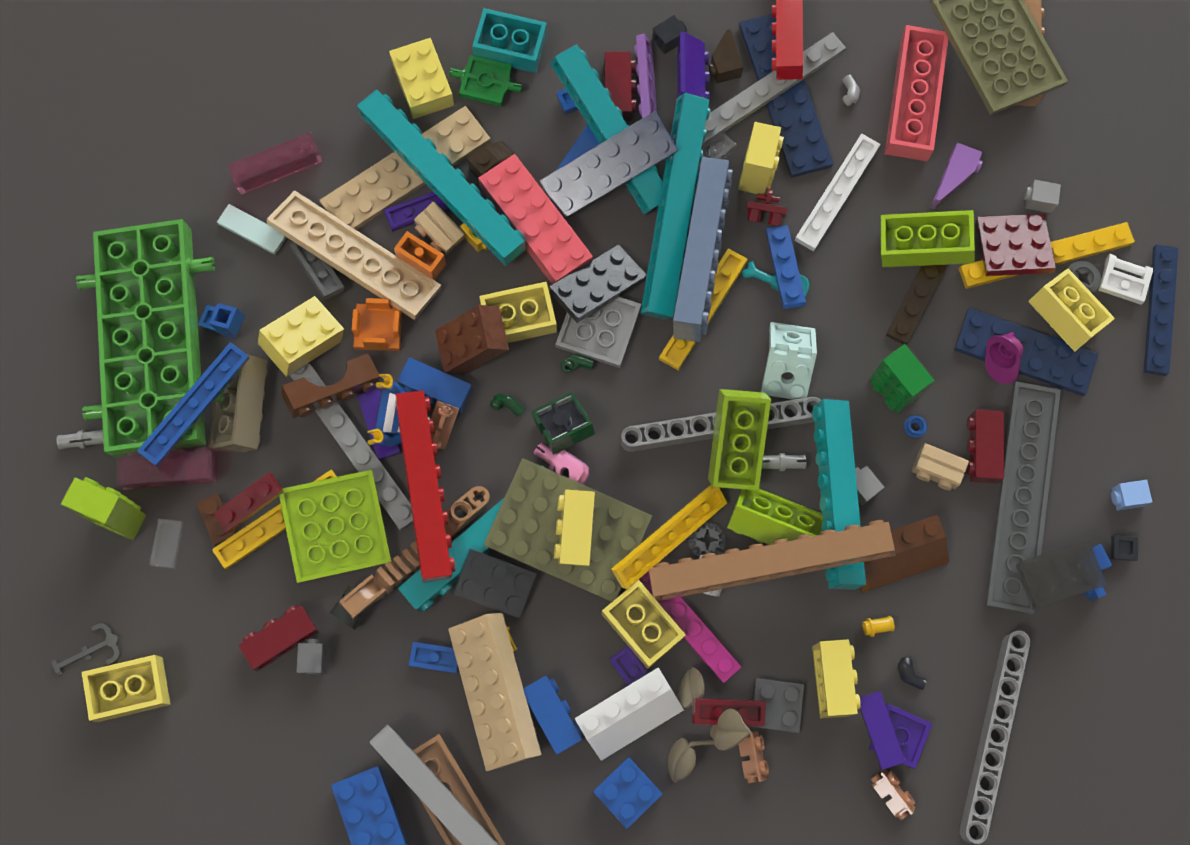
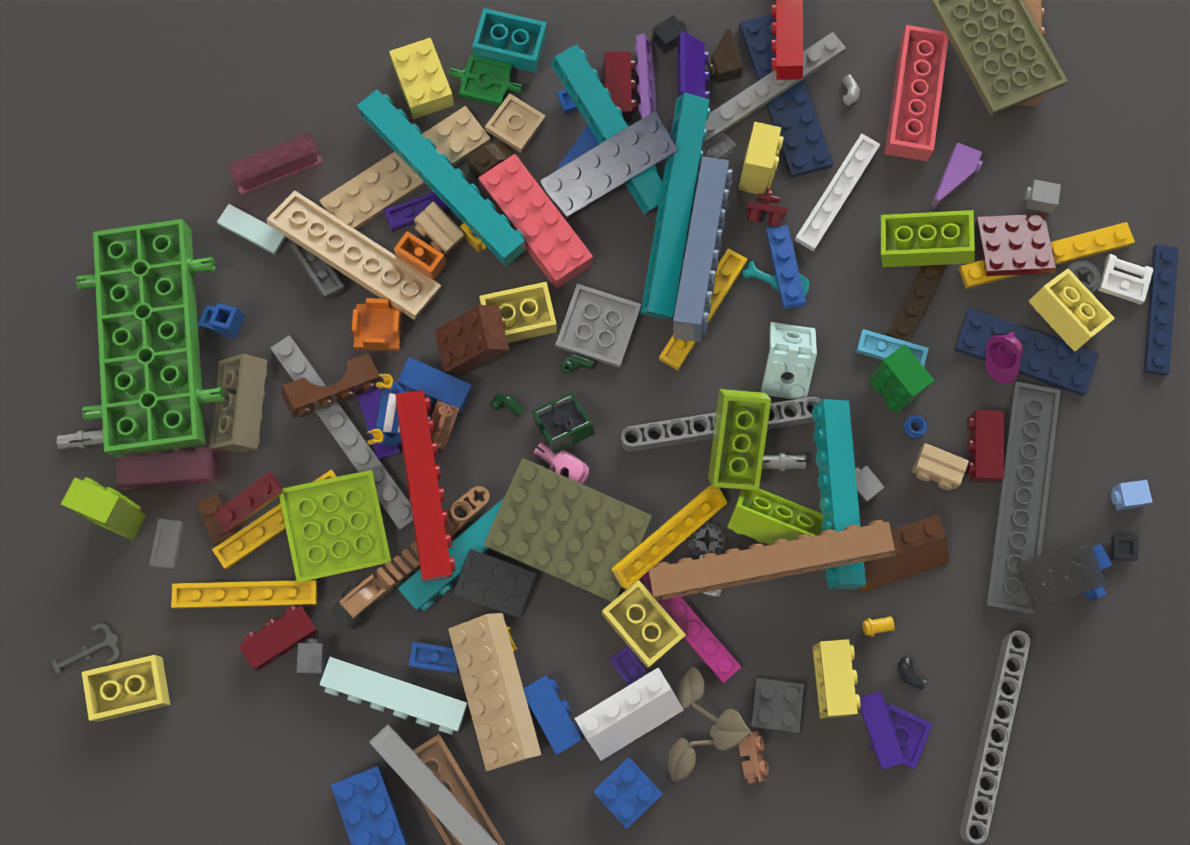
blue plate [137,342,250,467] -> none
light yellow brick [258,296,344,377] -> none
plate [549,244,647,323] -> none
light yellow brick [554,489,595,566] -> none
dark red plate [692,698,766,726] -> none
hinge [870,768,915,820] -> none
none -> yellow plate [171,580,318,609]
none -> light aqua brick [320,657,468,735]
none -> tan plate [485,94,546,153]
none -> medium azure plate [856,329,929,367]

